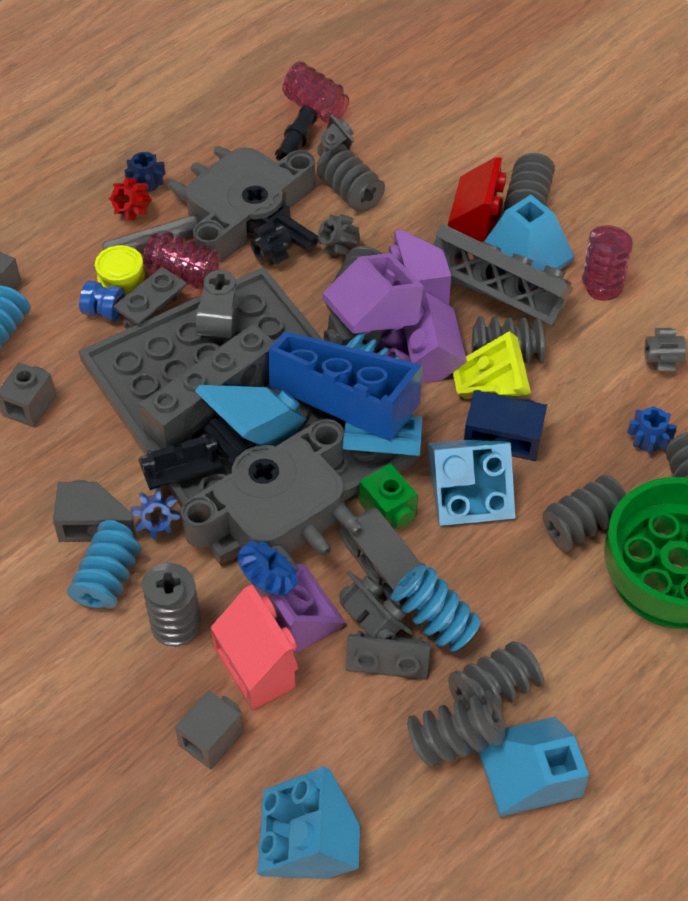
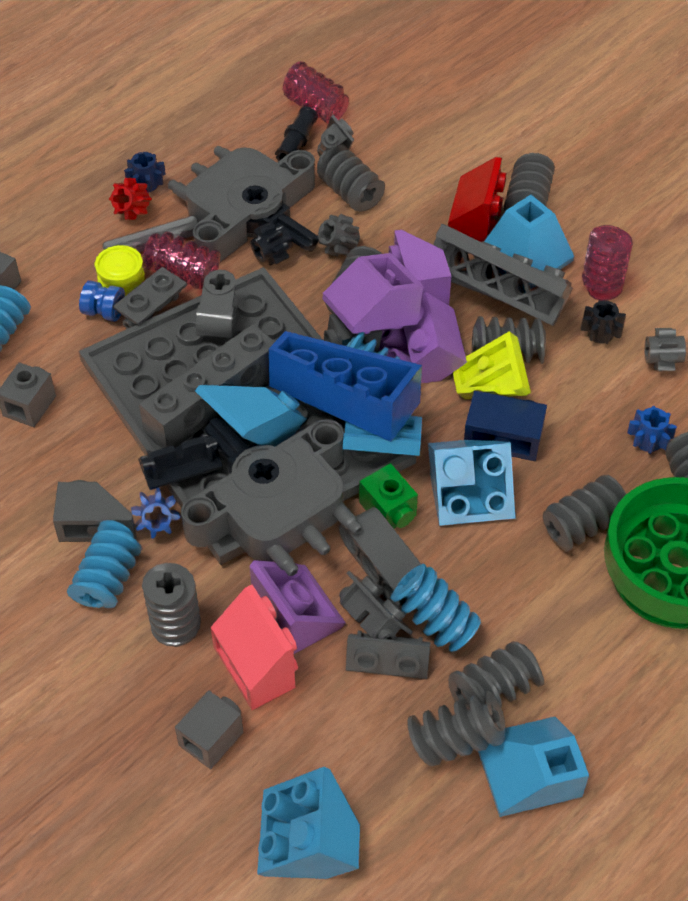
blue gear [237,541,299,595] -> none
none -> black gear [580,300,626,344]

